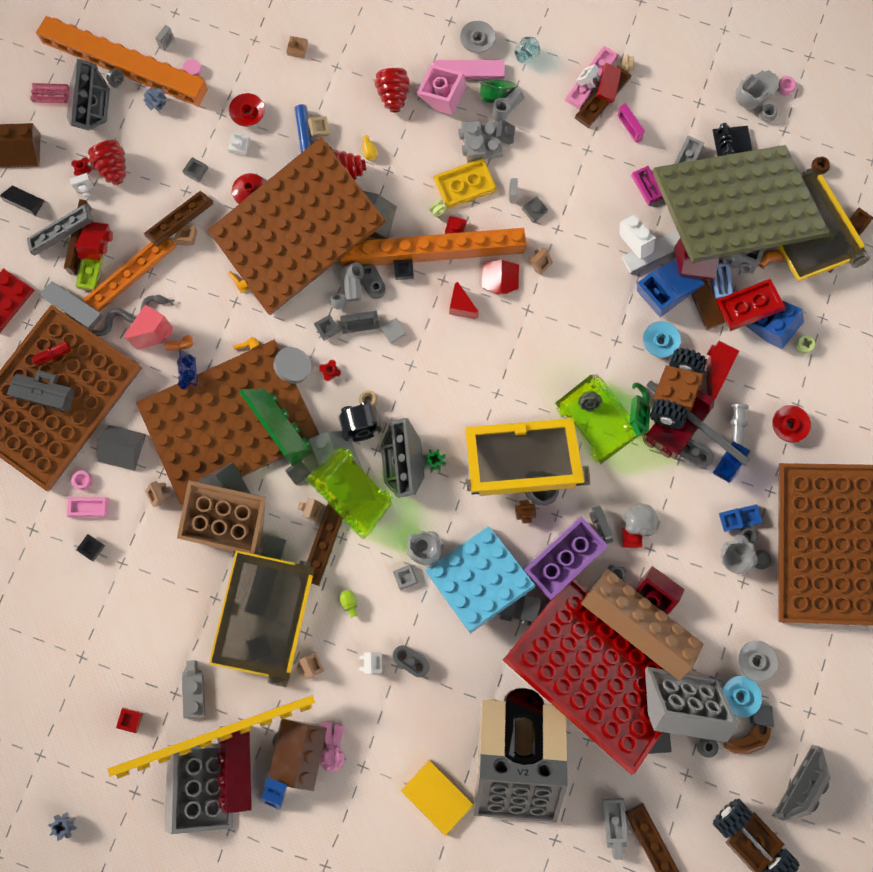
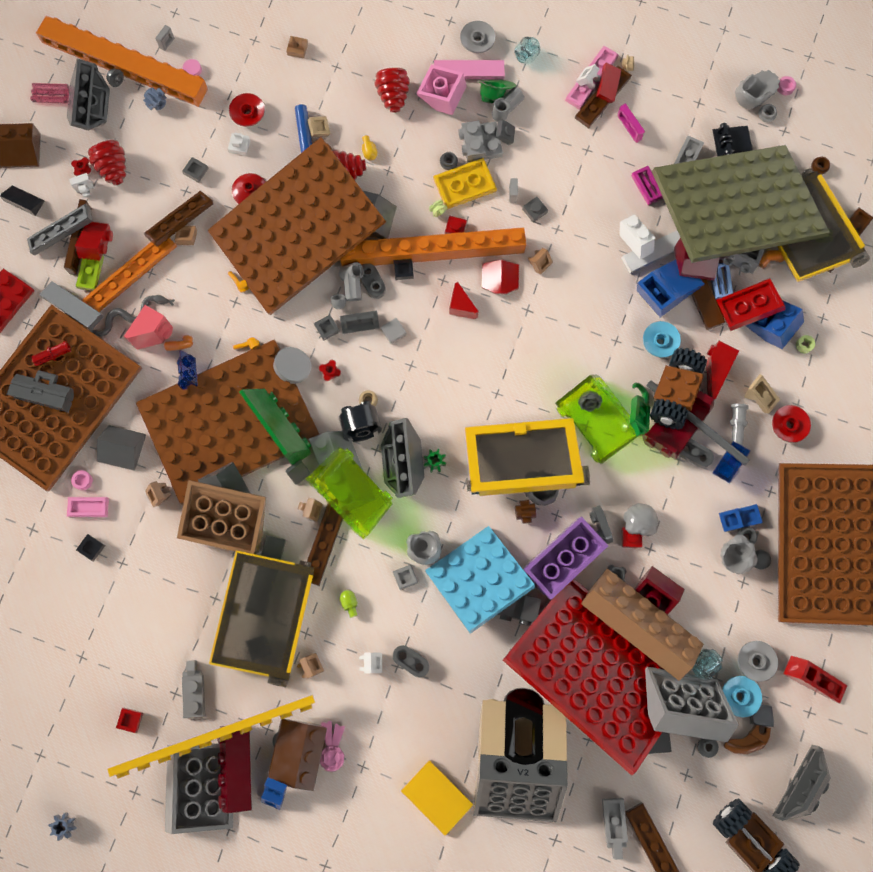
none -> dark grey plate [440,152,458,170]
none -> clear light blue head [692,649,723,679]
none -> tan slope [744,374,780,414]
none -> red slope [783,656,848,704]

